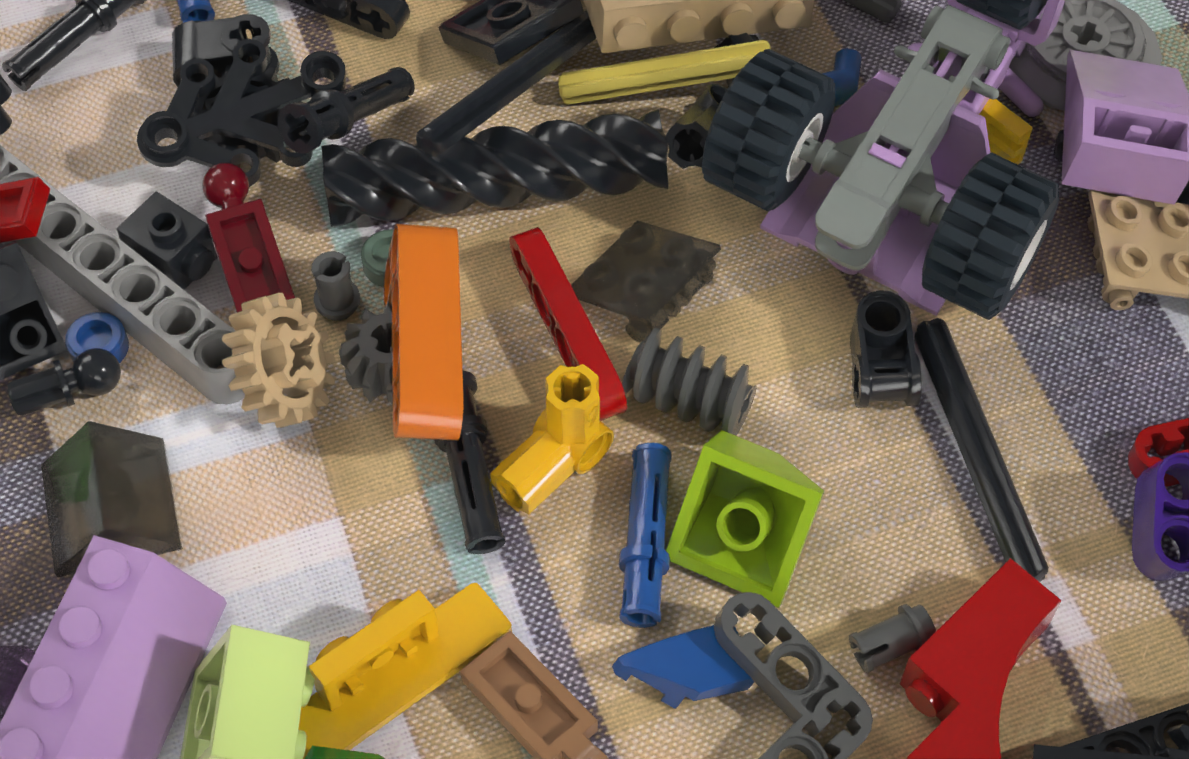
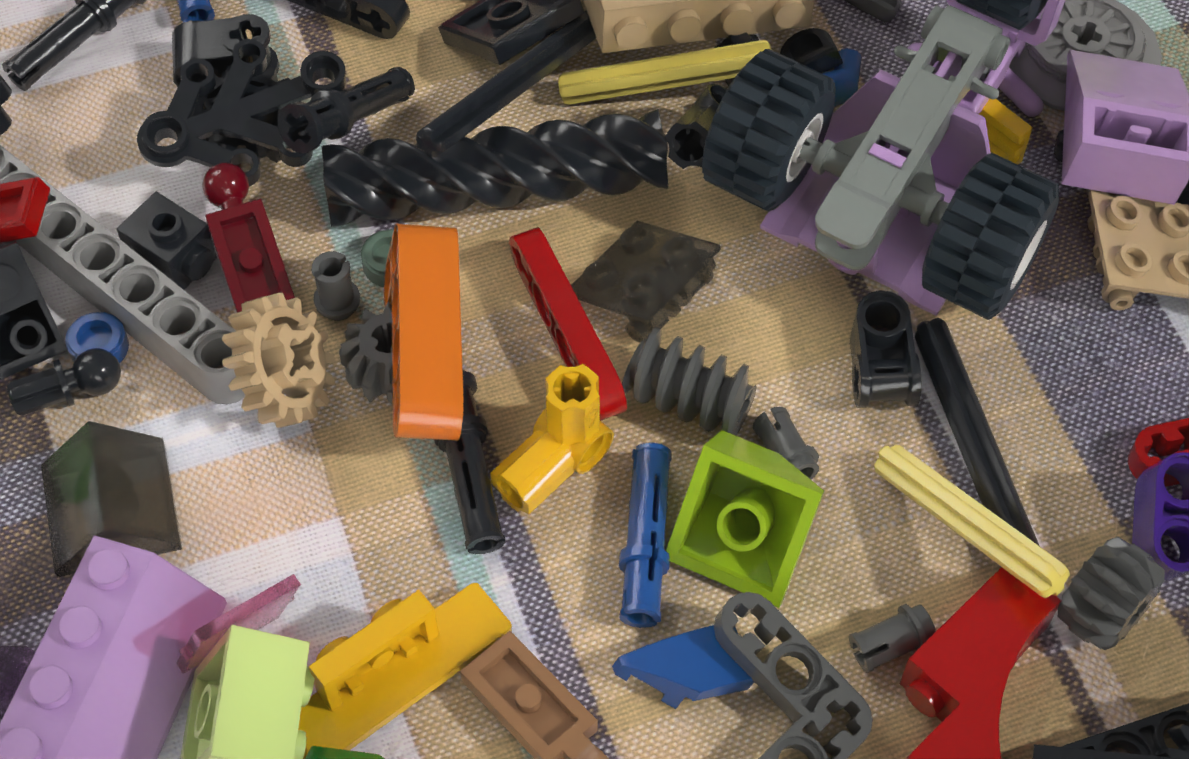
none -> clear pink piece [176,574,301,674]
none -> dark grey pin [753,407,819,480]
none -> black tile [780,28,843,73]
none -> light yellow axle [874,445,1070,598]
none -> dark grey gear [1057,537,1165,650]

